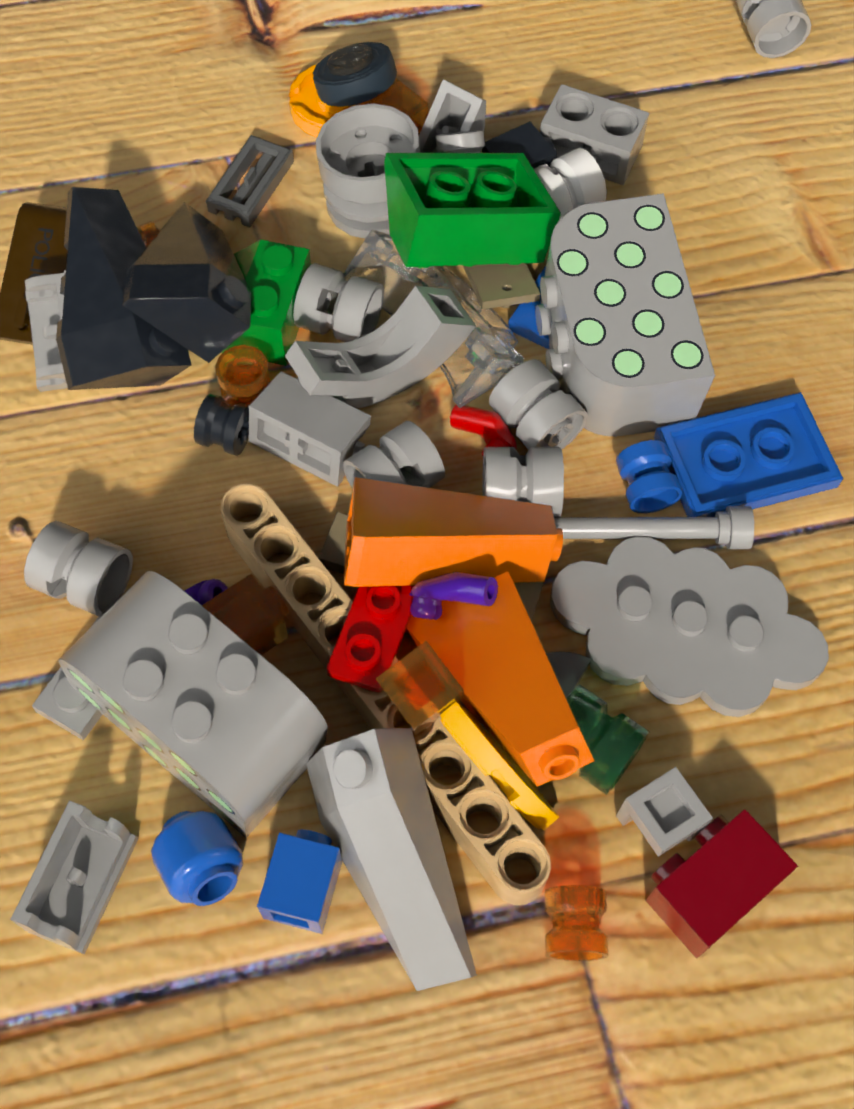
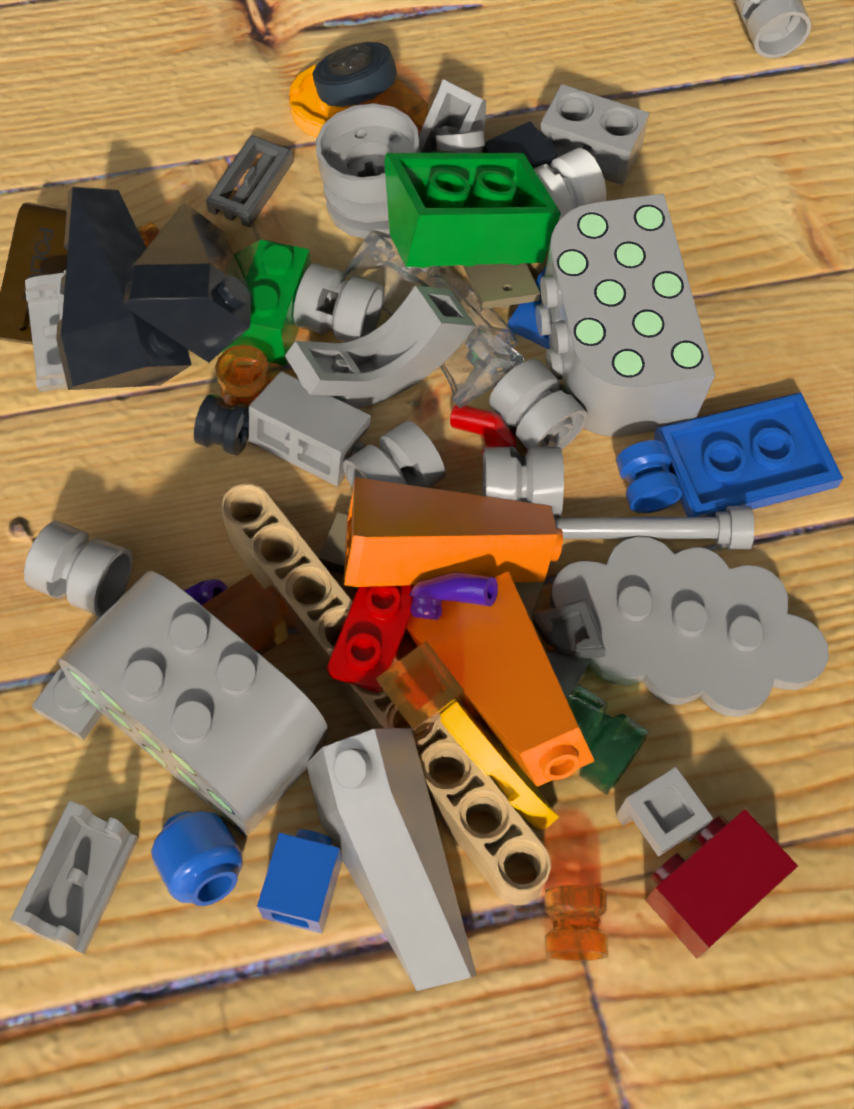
none -> dark grey tile [533,599,606,659]

